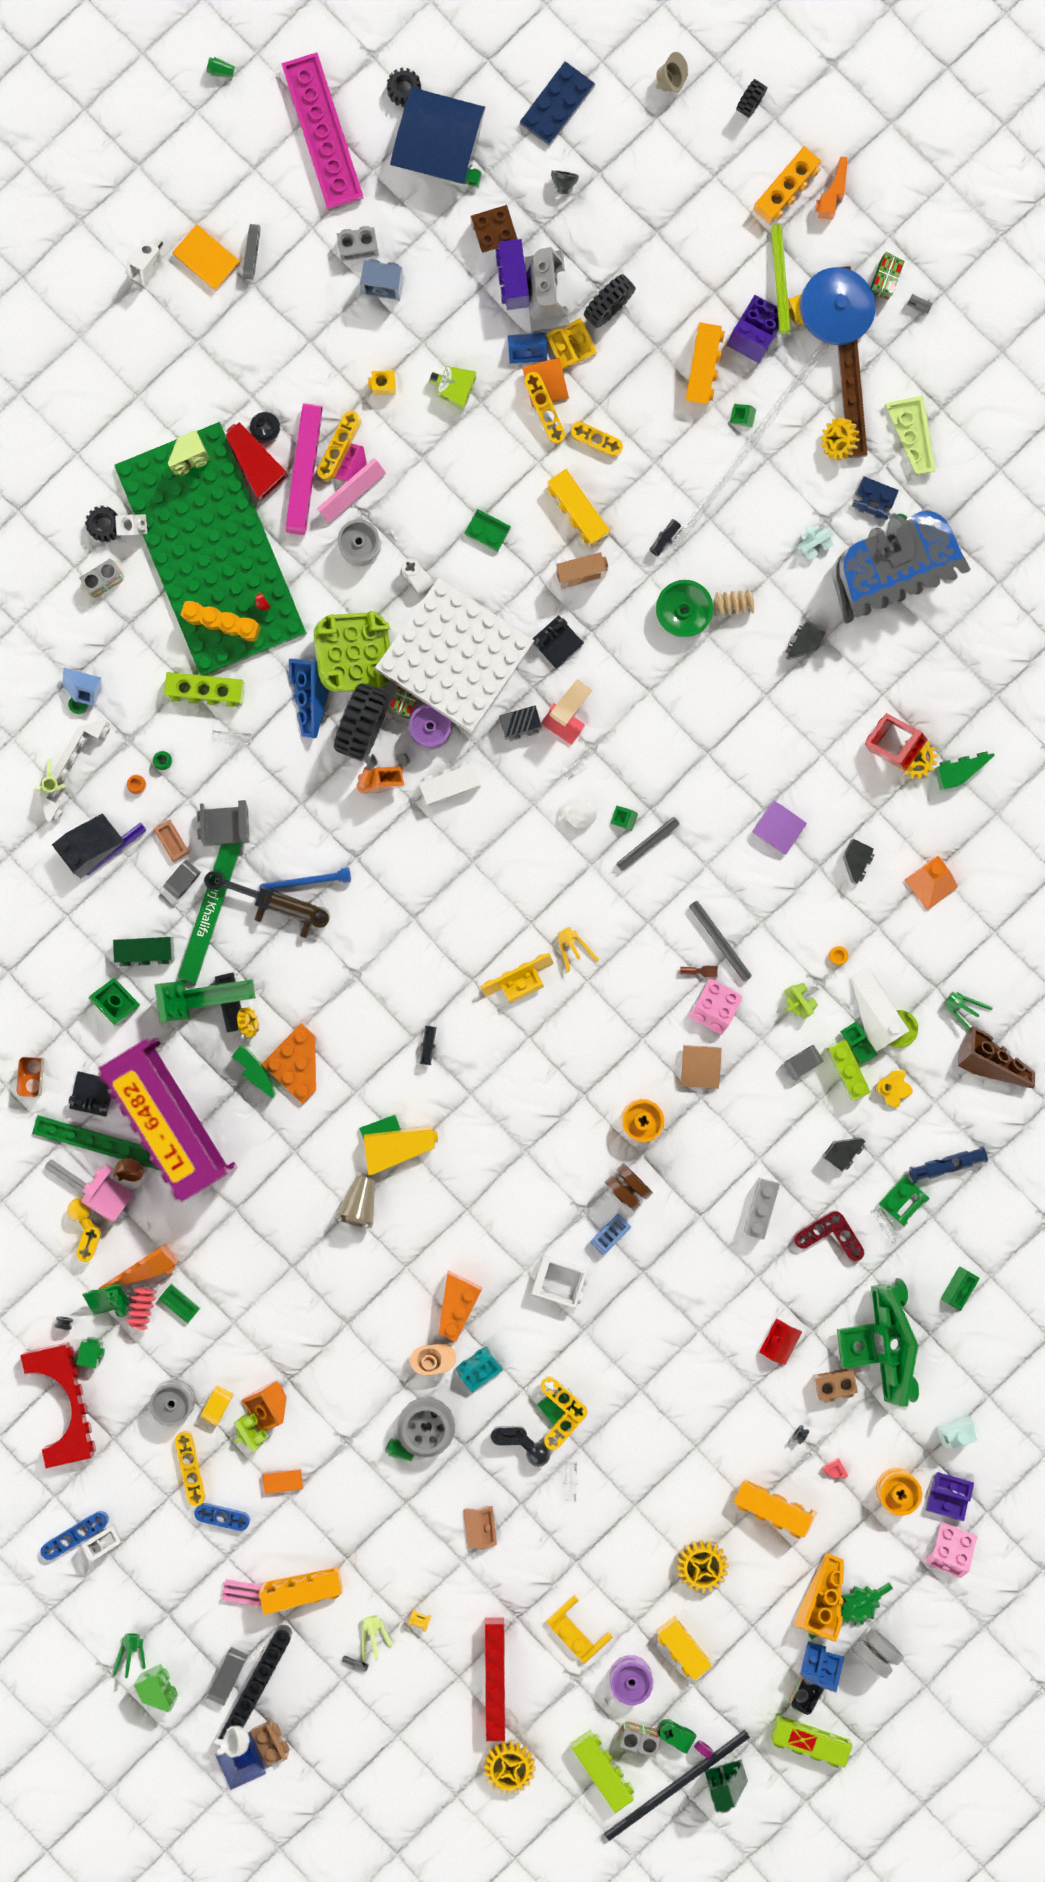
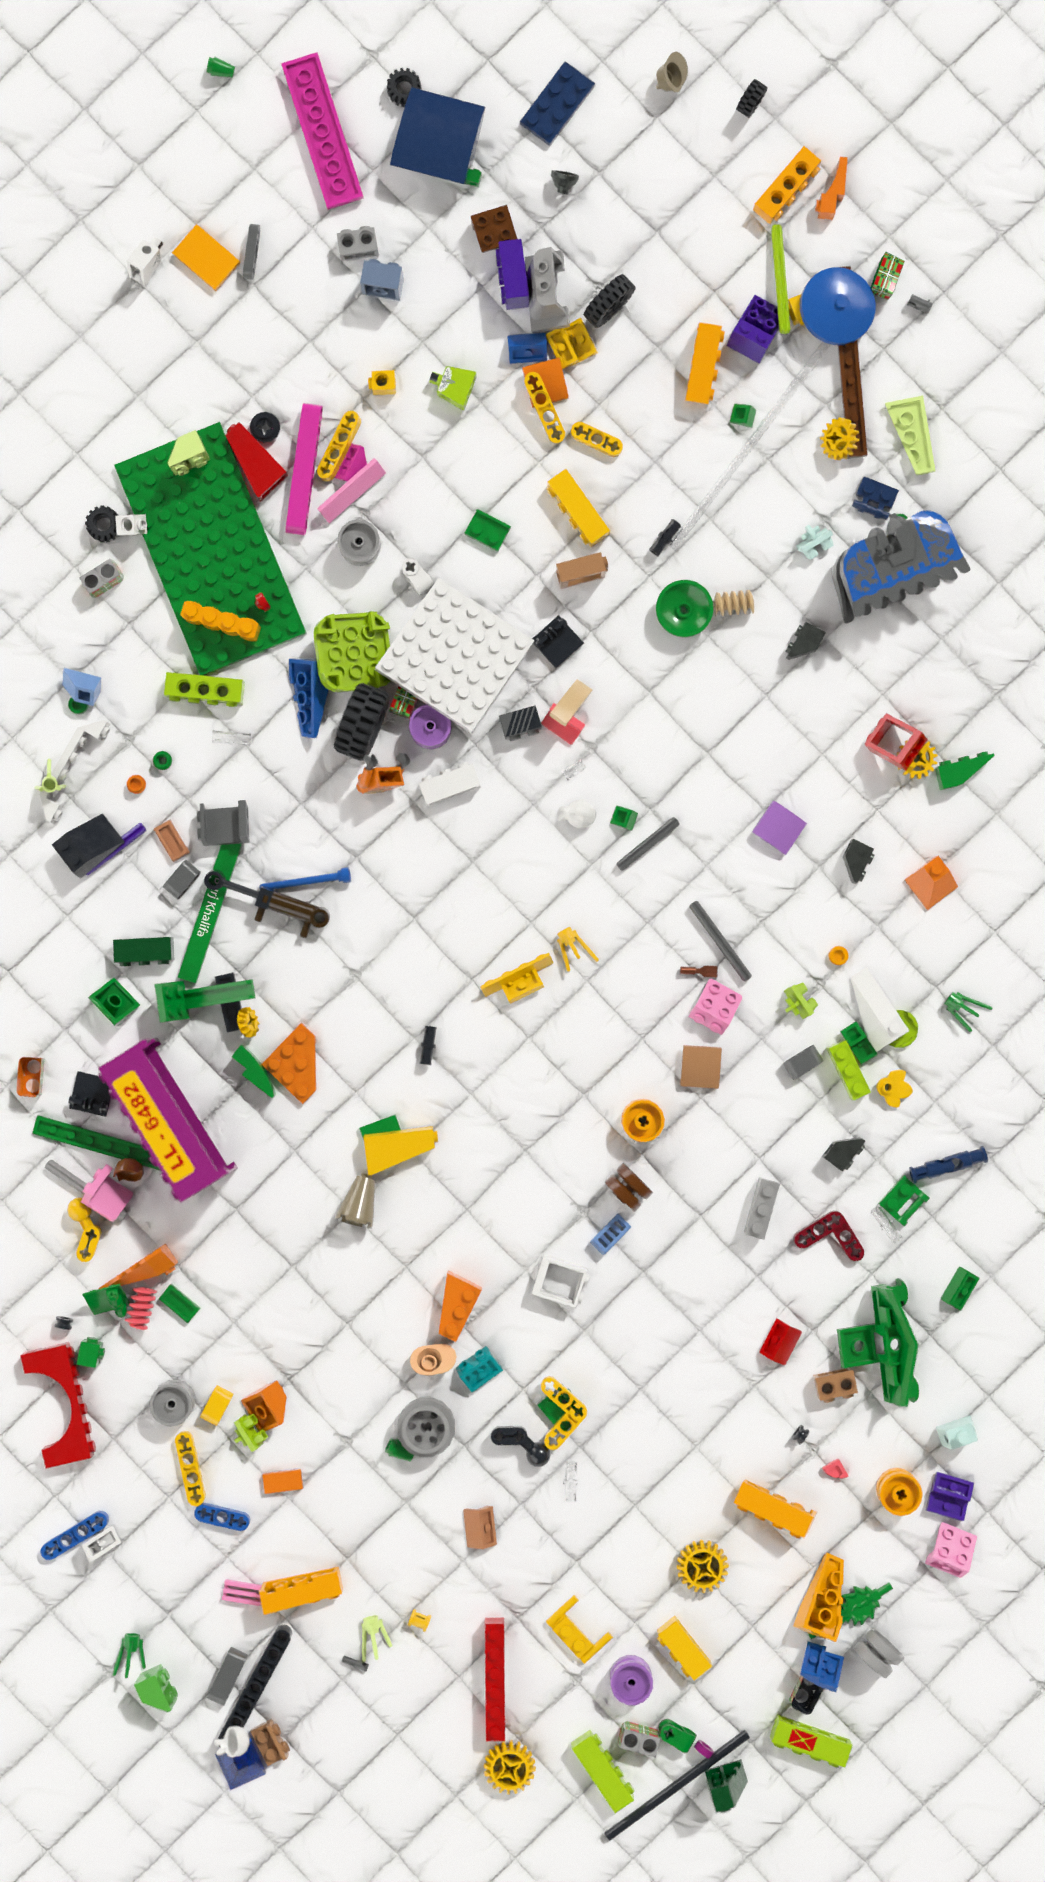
reddish brown wedge [958,1026,1035,1089] -> none

